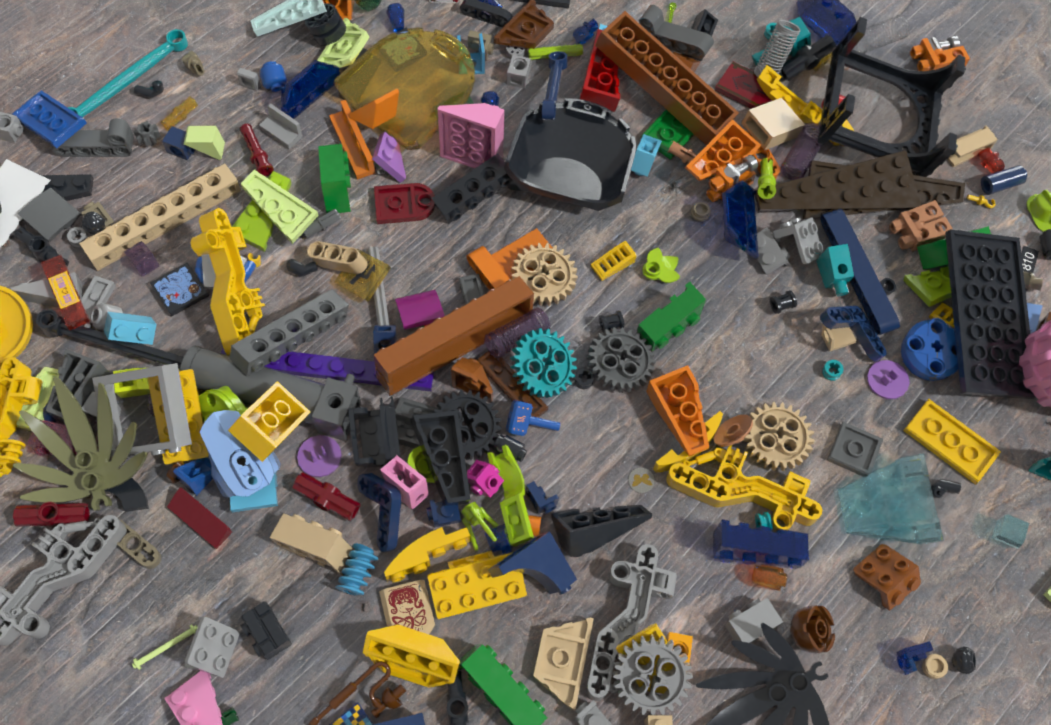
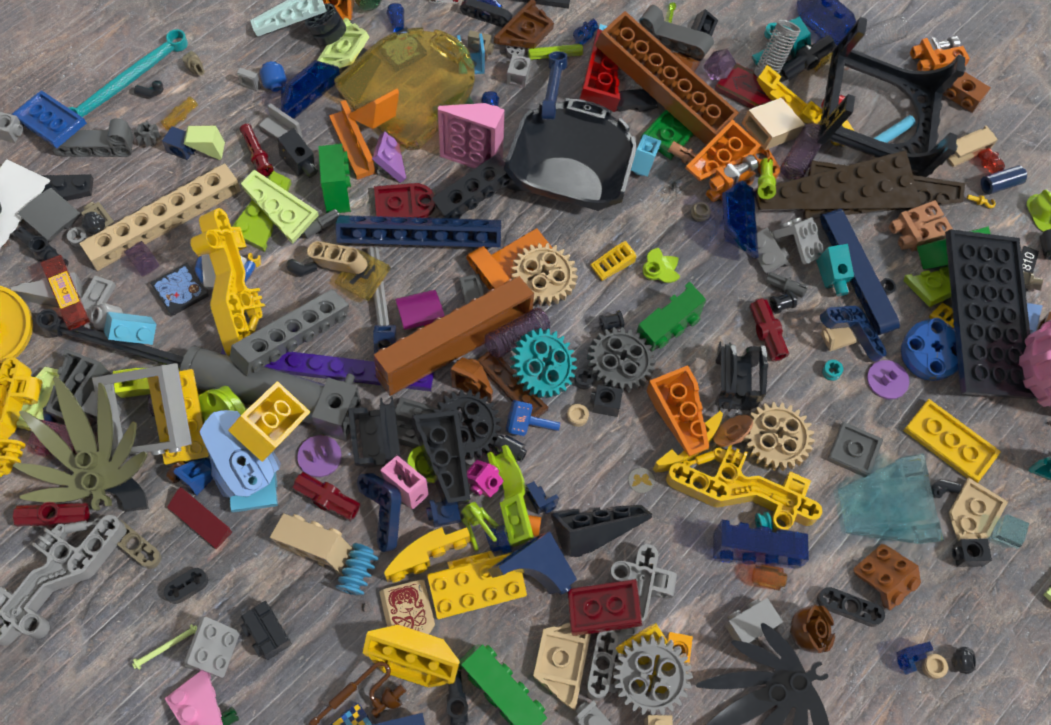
none -> black beam [164,568,208,604]
none -> black torso [277,128,318,178]
none -> dark blue brick [336,215,501,248]
none -> tan tile [567,404,589,427]
none -> dark red tile [568,579,643,636]
none -> black brick [589,385,623,417]
none -> black slope [617,89,658,112]
none -> clear purple brick [703,49,736,81]
none -> black animal [715,341,768,412]
none -> dark red piece [749,298,790,362]
none -> dark grey axle [766,272,808,298]
none -> black beam [817,587,885,627]
none -> medium azure pin [874,115,916,143]
none -> dark orange brick [943,72,991,113]
none -> tan tile [948,478,1008,541]
none -> black brick [952,539,992,567]

